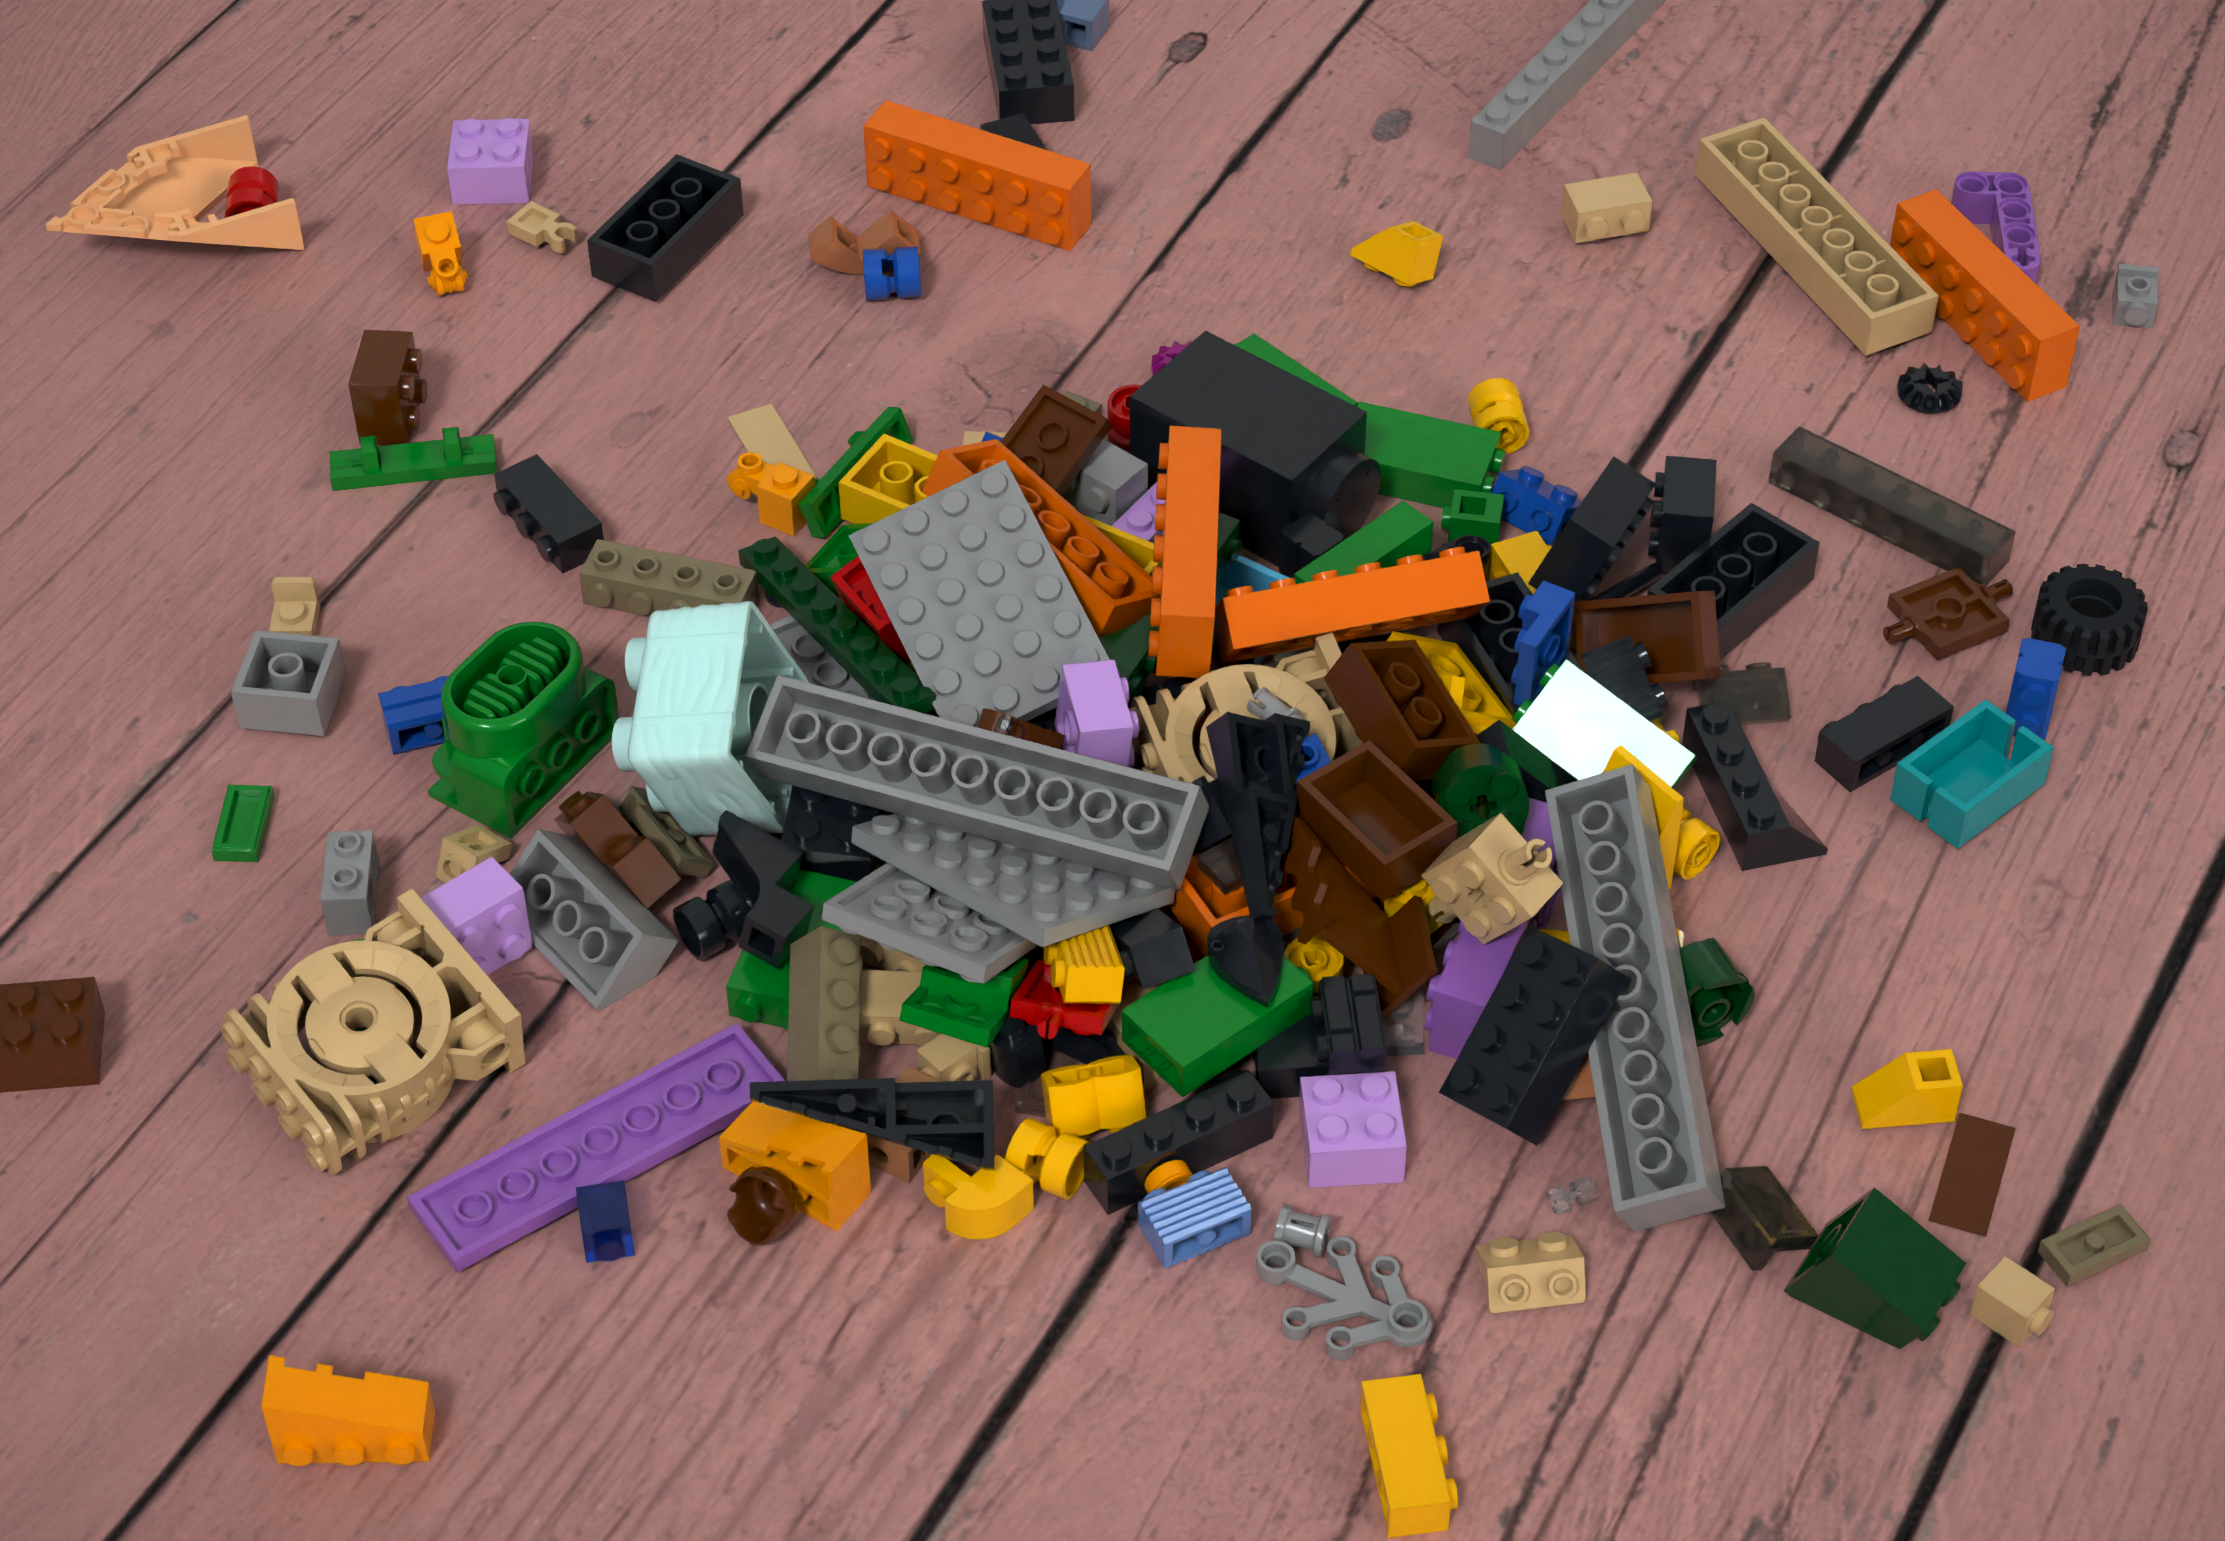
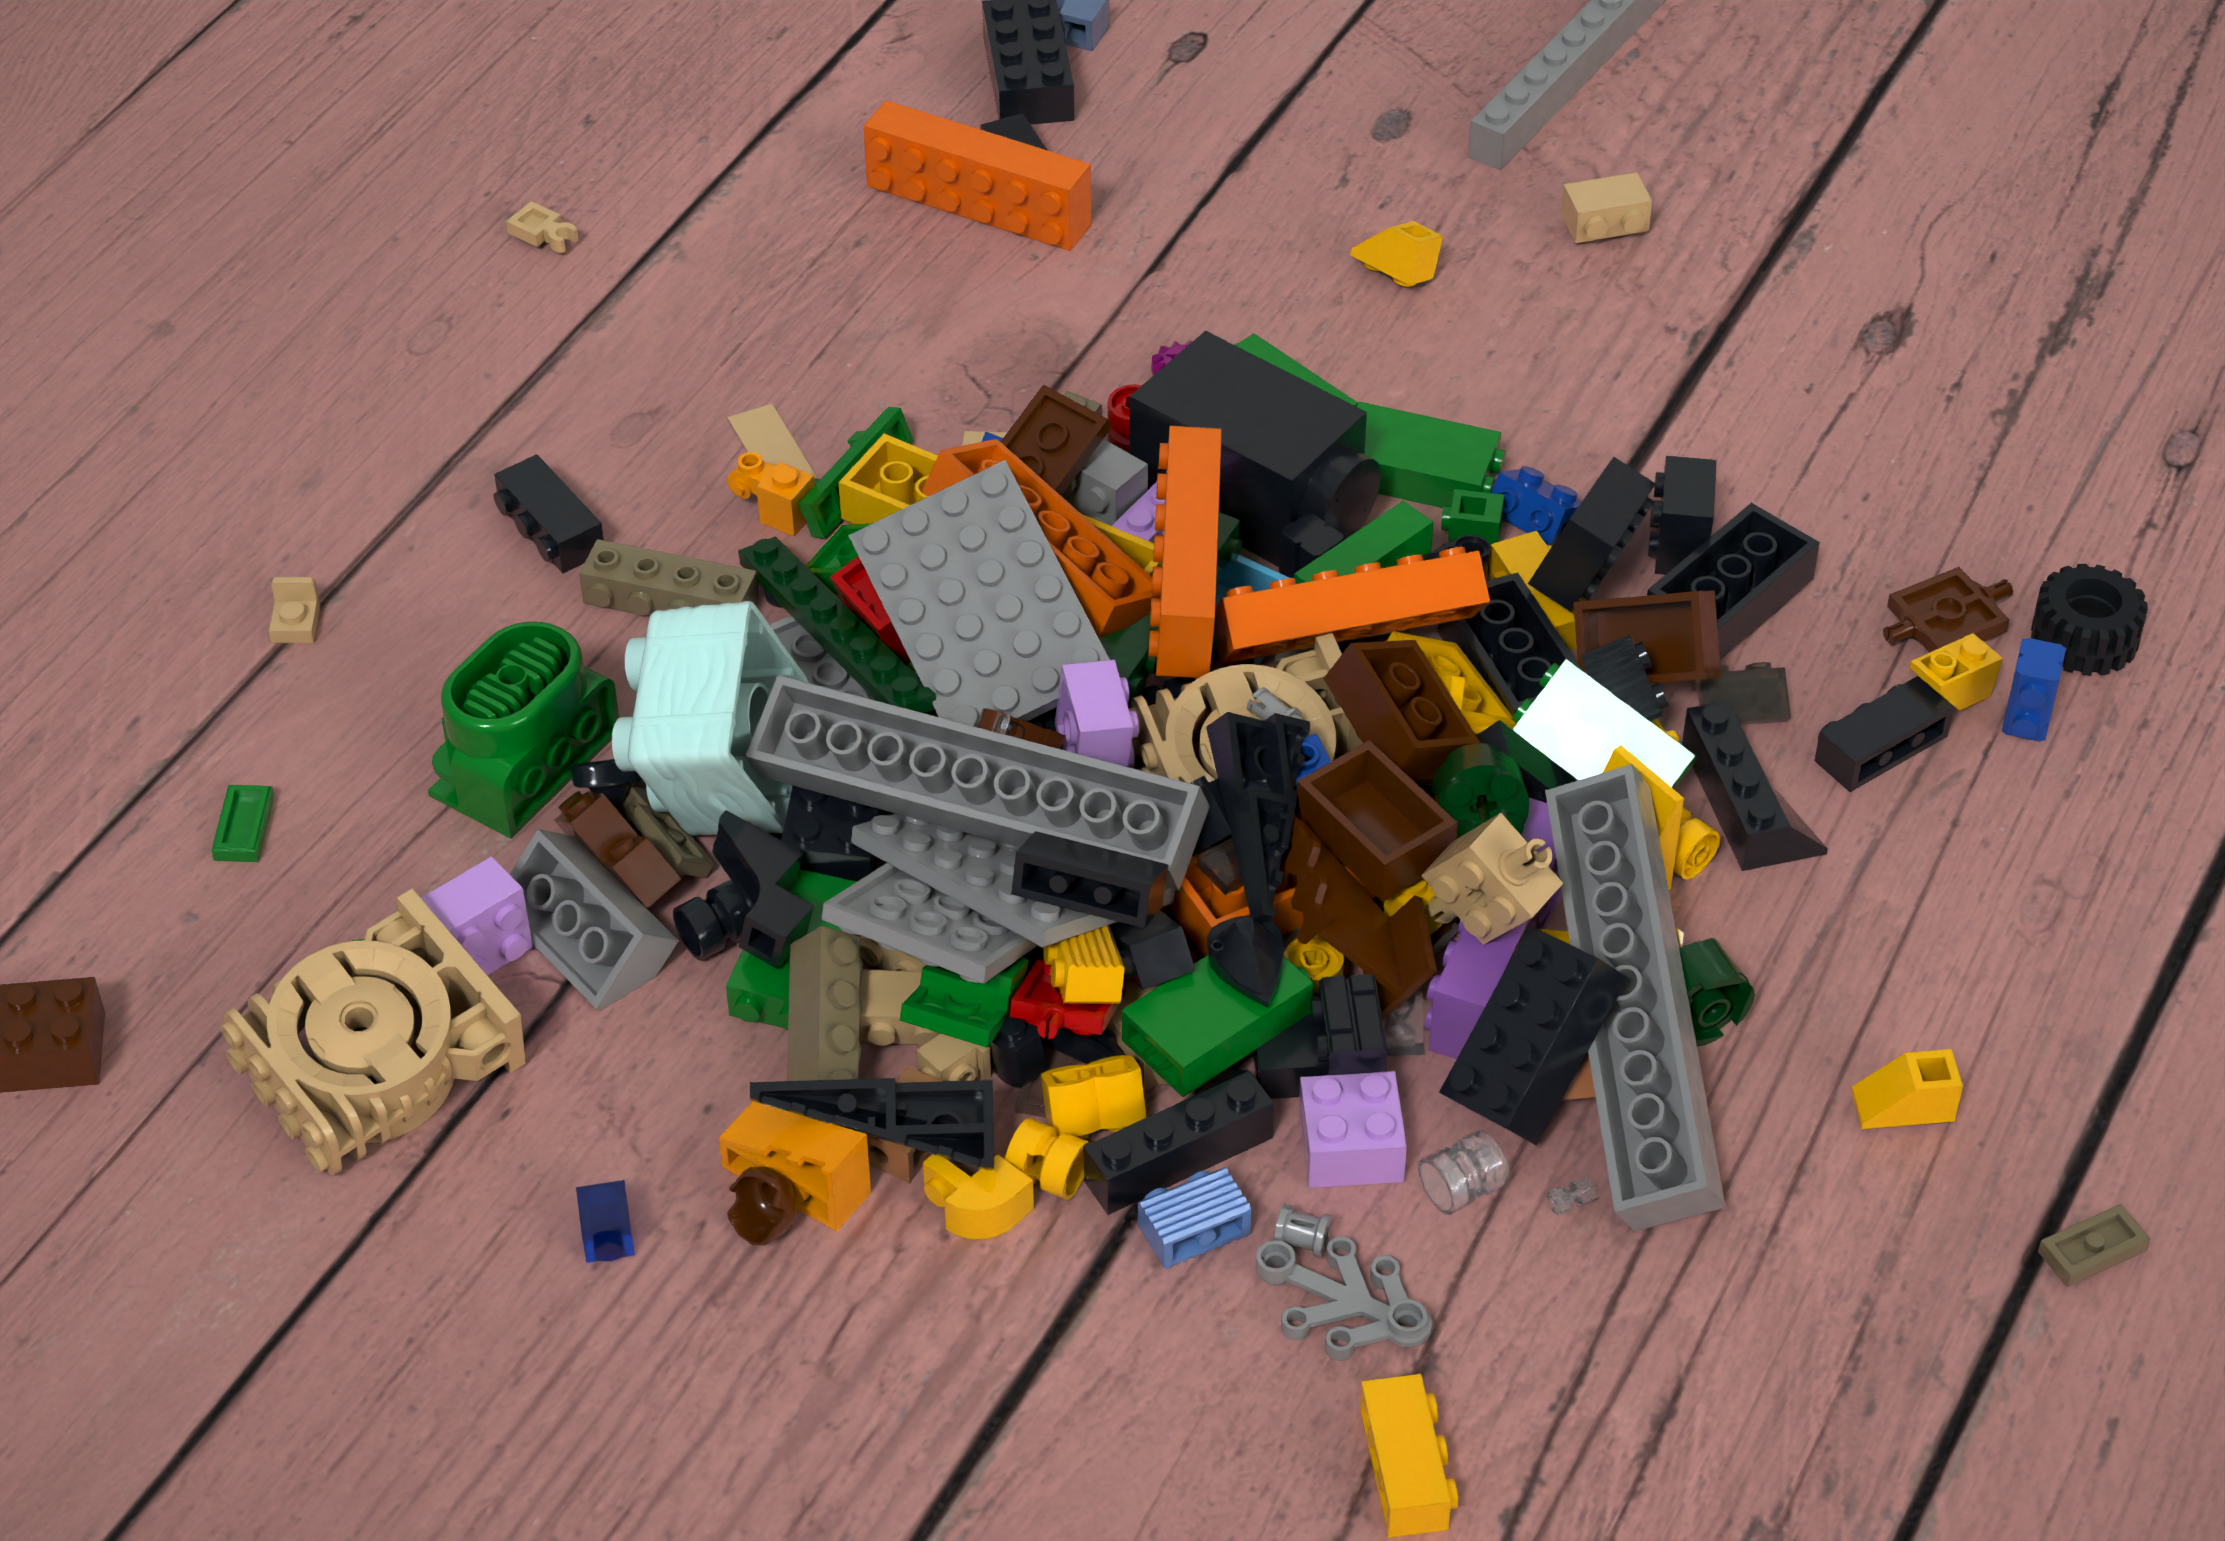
light nougat windscreen [45,115,305,250] -> none
red wheel [224,166,279,218] -> none
light grey brick [231,630,347,736] -> none
light orange wedge [261,1355,435,1466] -> none
light grey brick [320,830,380,936] -> none
green hinge [329,427,497,491] -> none
reddish brown brick [348,330,427,446] -> none
blue brick [378,676,448,755] -> none
medium lavender plate [407,1023,785,1273] -> none
light orange brick [413,211,468,296] -> none
tan bracket [436,824,512,883] -> none
lavender brick [447,118,534,205] -> none
black brick [587,154,744,302] -> none
nougat brick [808,210,921,275] -> none
blue wheel [863,246,921,301] -> none
light orange tile [1144,1160,1193,1193] -> none
yellow wheel [1468,378,1529,455] -> none
tan bracket [1475,1232,1586,1313] -> none
blue plate [1511,580,1575,706] -> none
black bar [1589,563,1663,601] -> none
tan brick [1695,117,1939,356] -> none
clear smoke bracket [1710,1166,1819,1271] -> none
clear smoke brick [1768,426,2016,586] -> none
dark green slope [1784,1187,1966,1349] -> none
orange brick [1890,189,2080,402] -> none
teal piece [1890,699,2054,849] -> none
black gear [1897,363,1963,413] -> none
reddish brown sticker [1929,1113,2016,1237] -> none
medium lavender beam [1951,171,2041,284] -> none
tan brick [1970,1256,2055,1348] -> none
light grey brick [2112,264,2159,328] -> none
none -> black piece [570,759,643,806]
none -> black brick [1011,831,1168,928]
none -> clear wheel [1418,1130,1510,1215]
none -> yellow slope [1909,633,2003,711]

